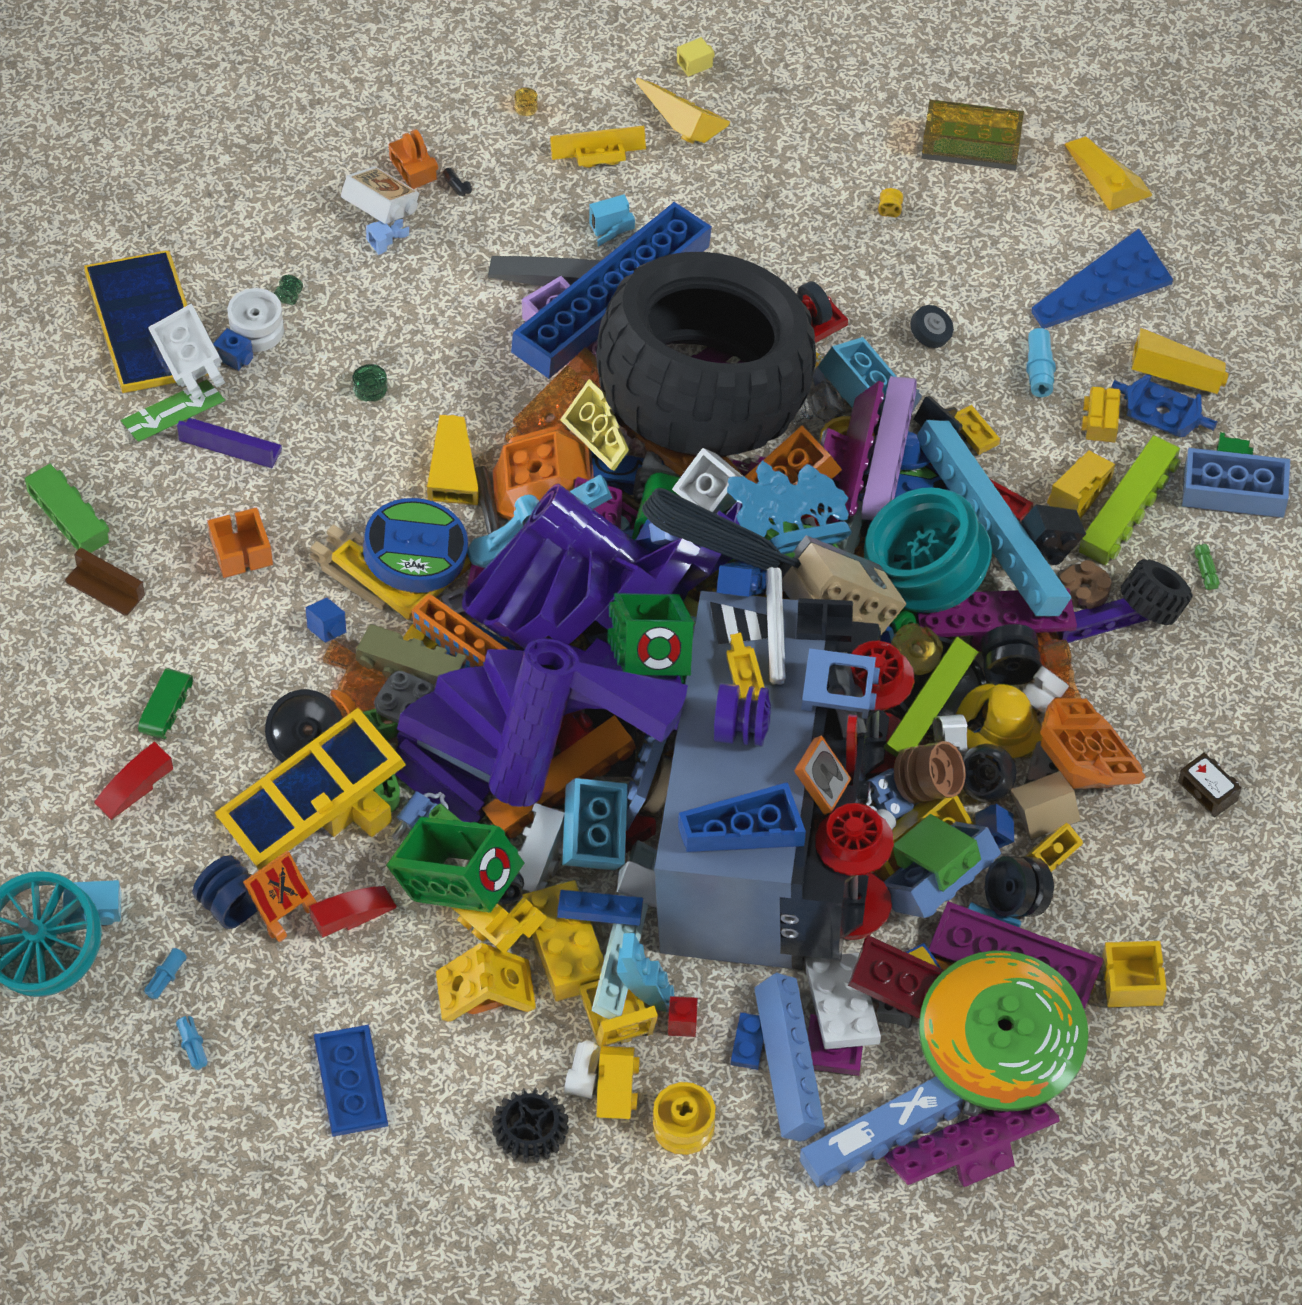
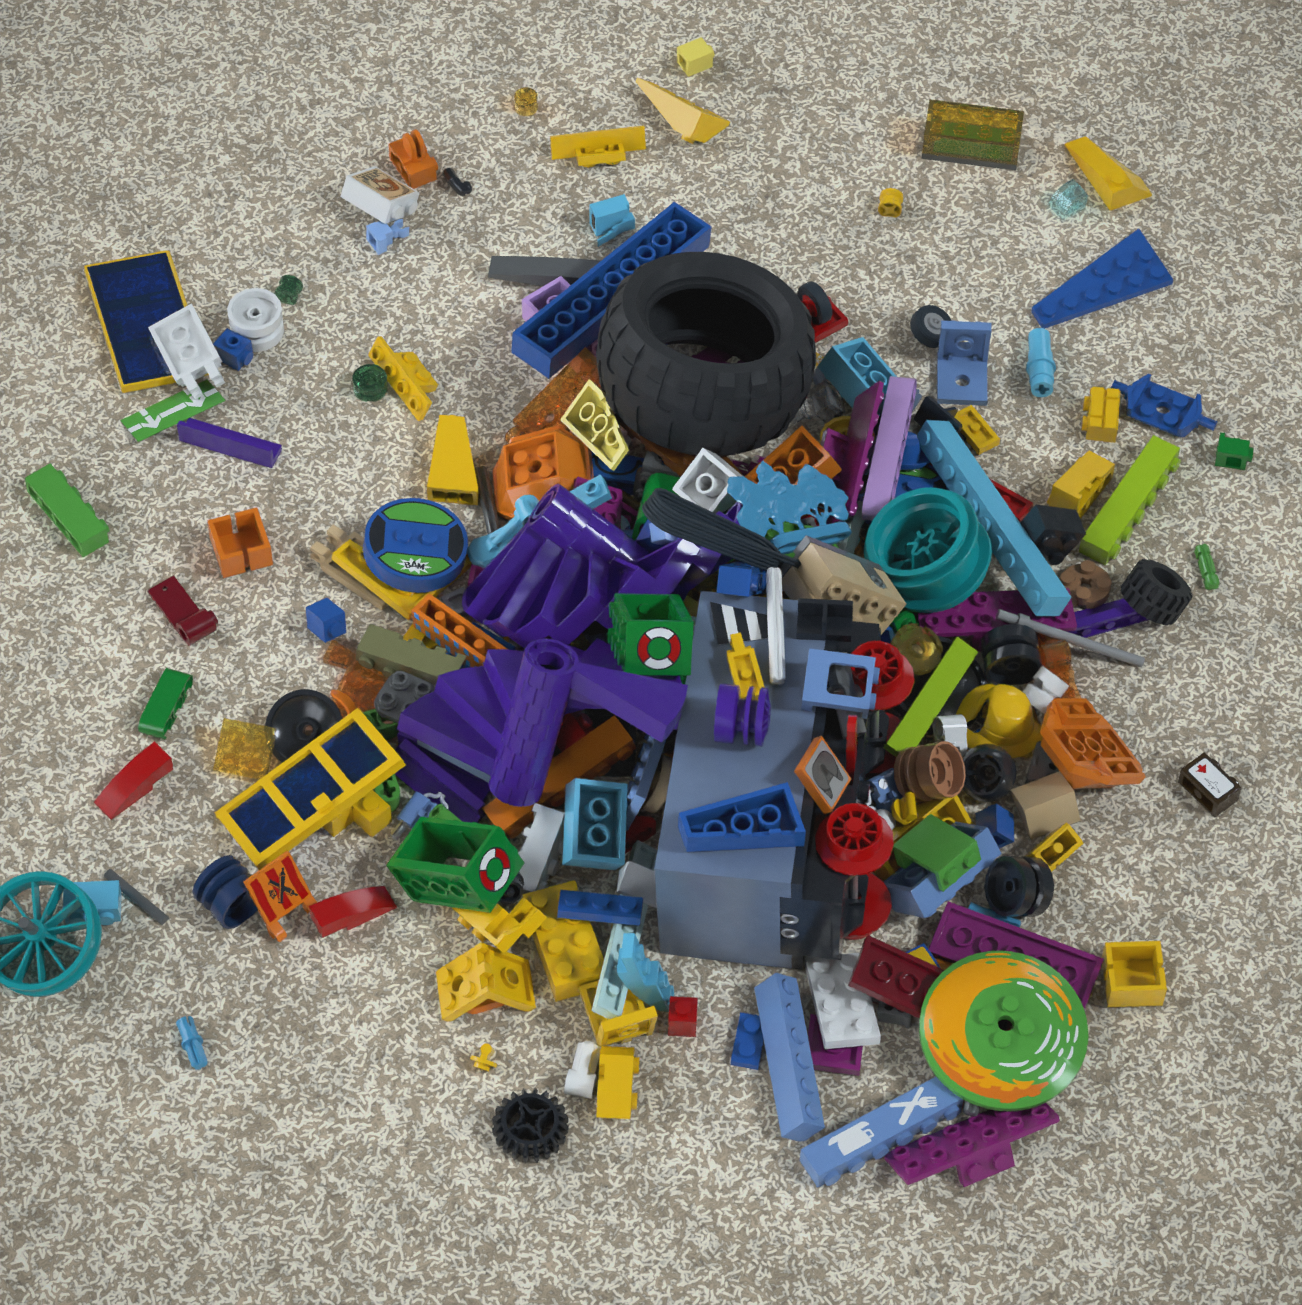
reddish brown panel [65,547,145,616] -> none
dark azure axle [144,948,187,999] -> none
blue tile [314,1024,388,1137] -> none
yellow wheel [653,1082,716,1155] -> none
yellow slope [1131,328,1229,394] -> none
medium blue brick [1182,448,1290,518] -> none
none -> dark grey bar [104,869,169,925]
none -> dark red door [147,575,218,646]
none -> clear yellow plate [213,718,277,780]
none -> yellow bracket [368,336,438,421]
none -> yellow plate [470,1043,498,1072]
none -> yellow plate [891,792,917,825]
none -> medium blue bracket [937,320,992,406]
none -> light grey bar [996,609,1145,667]
none -> clear light blue brick [1048,179,1088,220]

